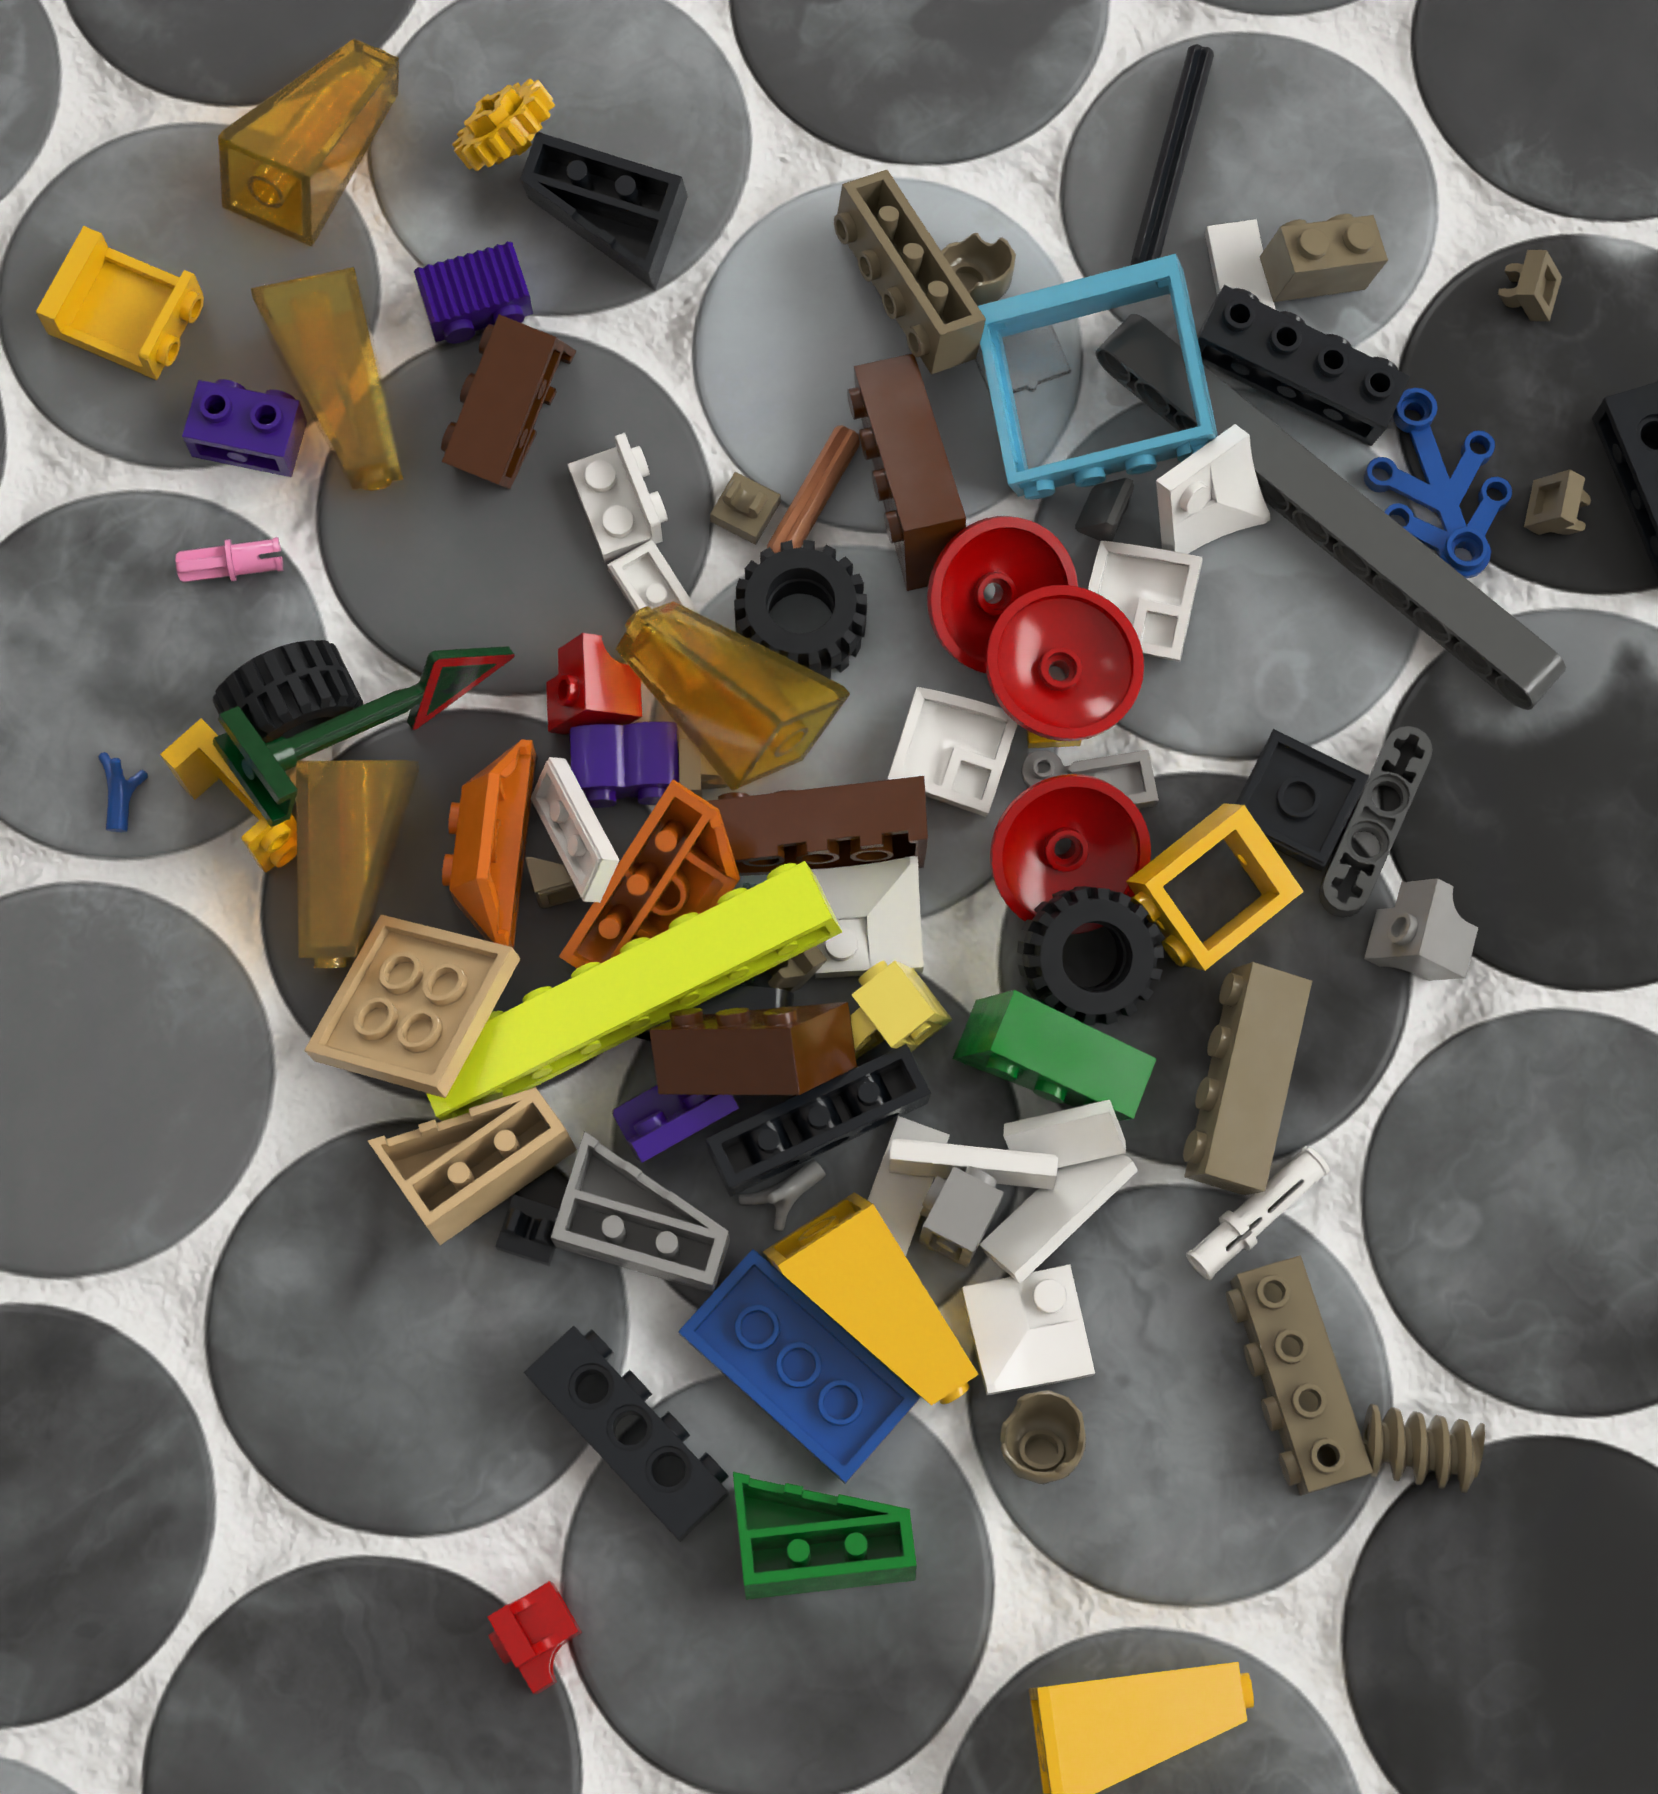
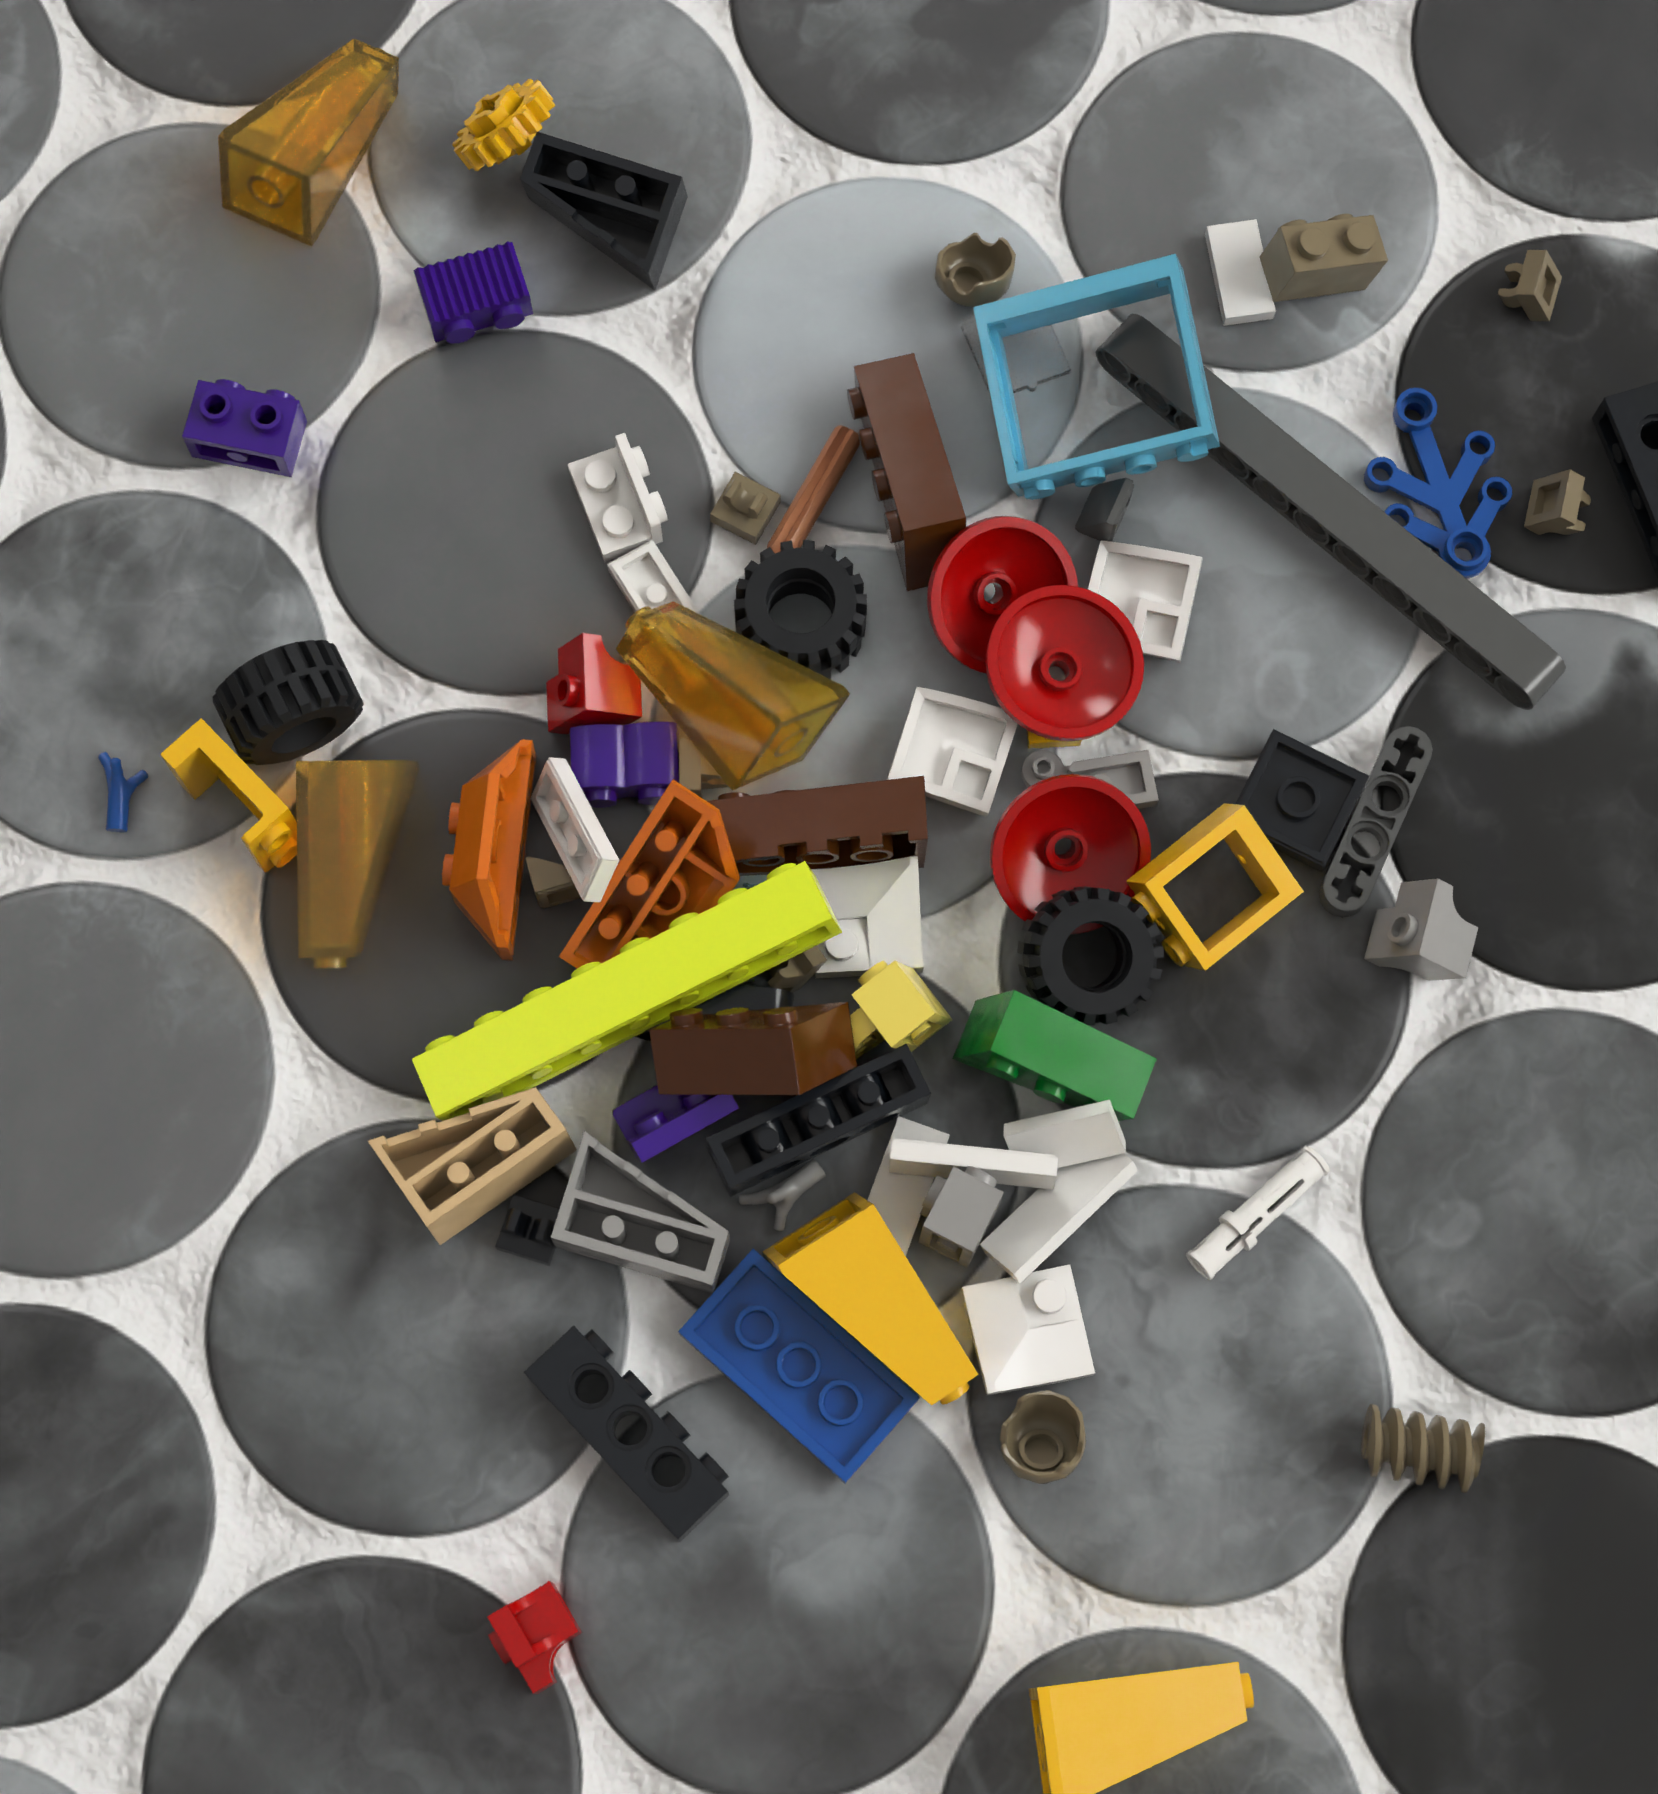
yellow panel [36,226,204,380] -> none
bright pink axle [175,537,283,582] -> none
dark green piece [213,646,515,827] -> none
clear yellow slope [251,267,403,491] -> none
tan plate [304,915,521,1098] -> none
reddish brown wedge [441,314,576,489] -> none
green wedge [733,1472,917,1600] -> none
dark tan brick [834,170,986,375] -> none
black axle [1131,44,1214,265] -> none
white plate [1156,424,1271,554] -> none
dark tan brick [1183,962,1312,1195] -> none
black brick [1197,284,1410,446] -> none
dark tan brick [1226,1255,1373,1496] -> none

